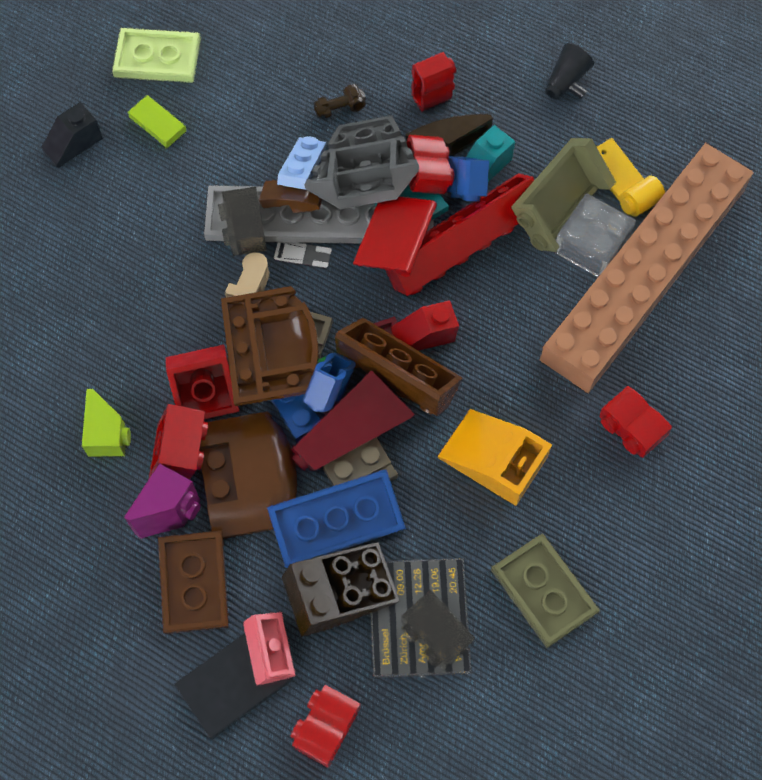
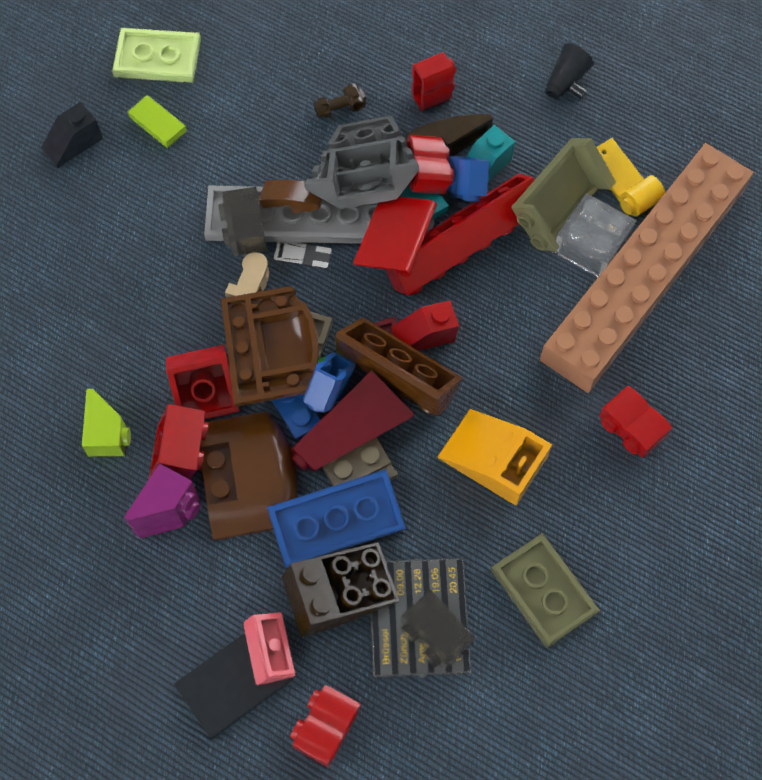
reddish brown tile [158,531,229,634] -> none
light blue plate [277,137,326,190] -> none

